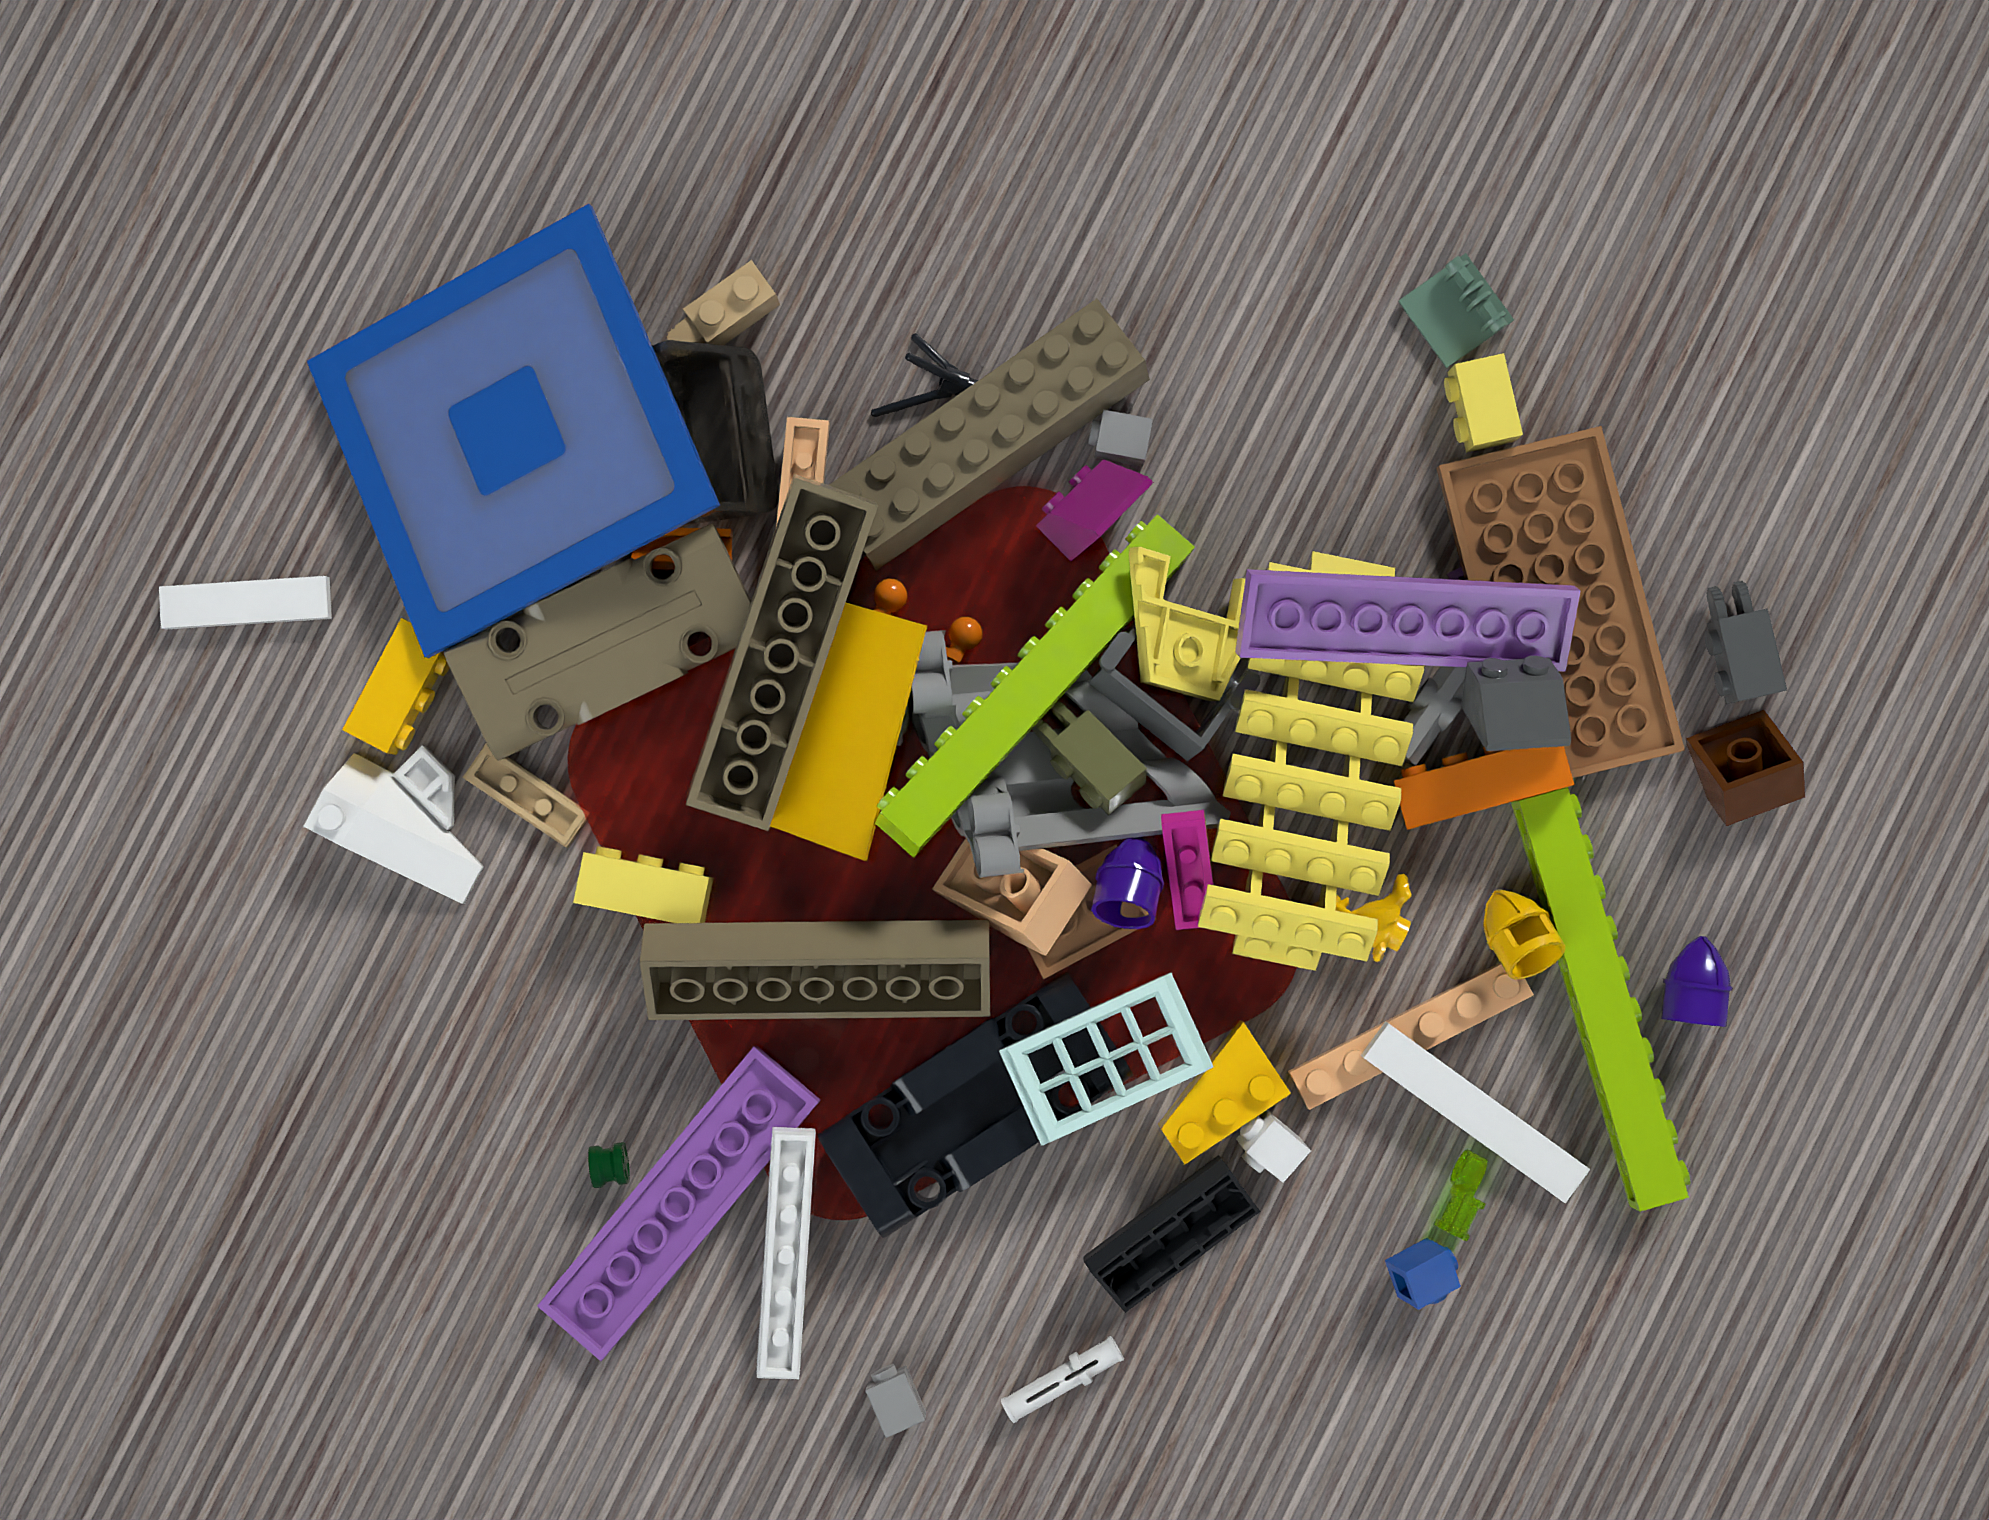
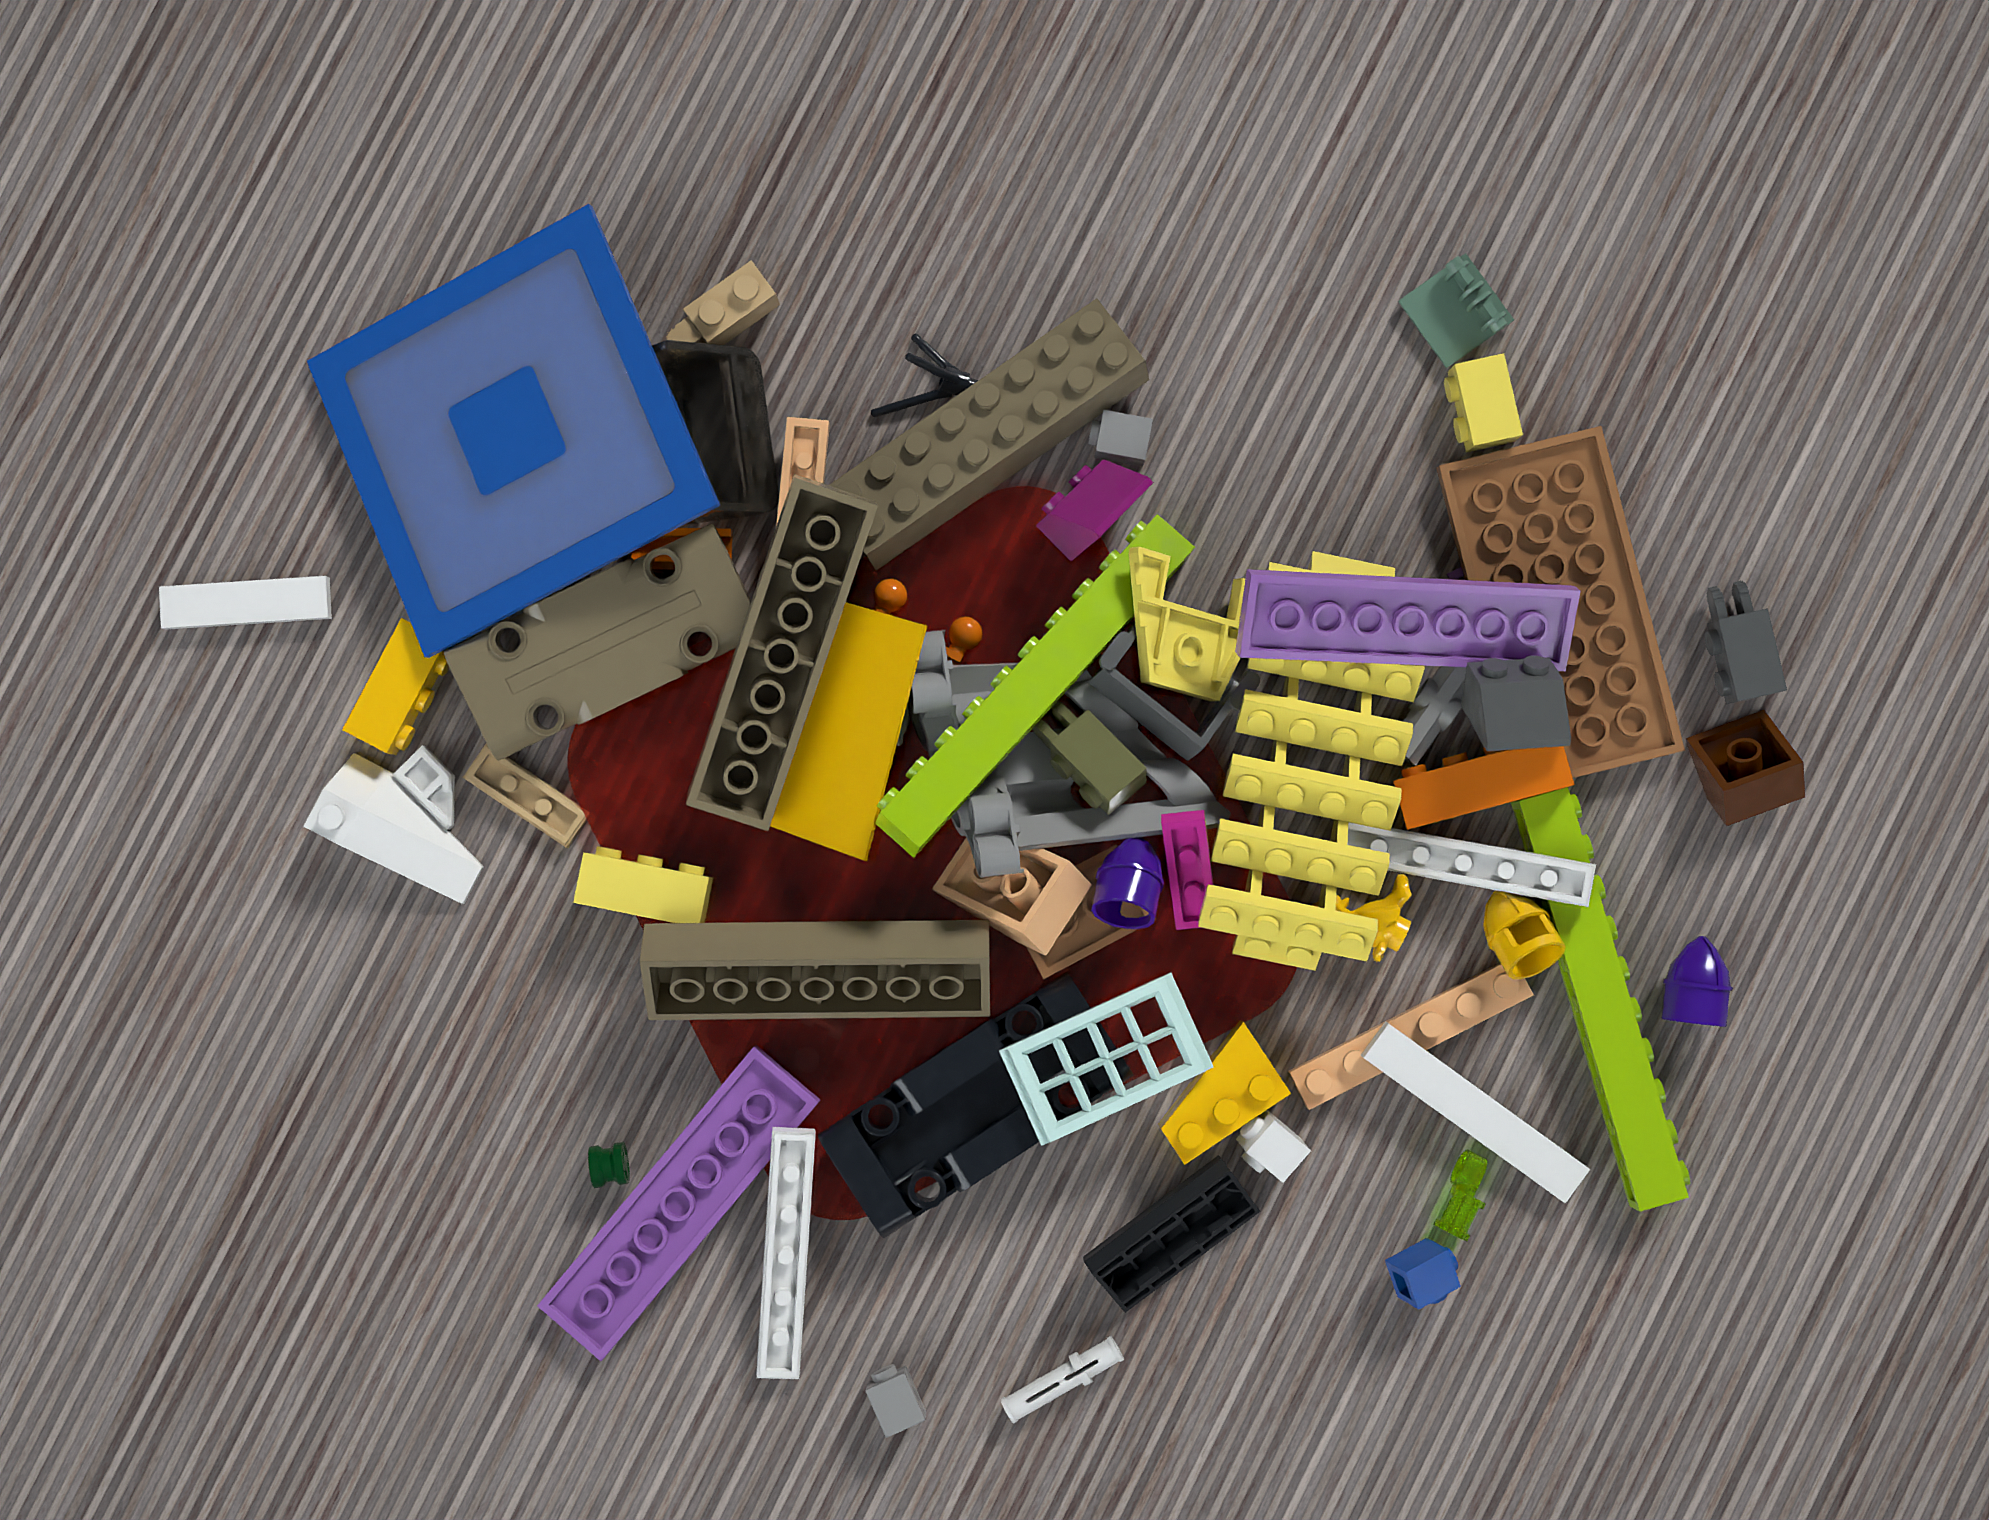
none -> white tile [1347,822,1596,907]

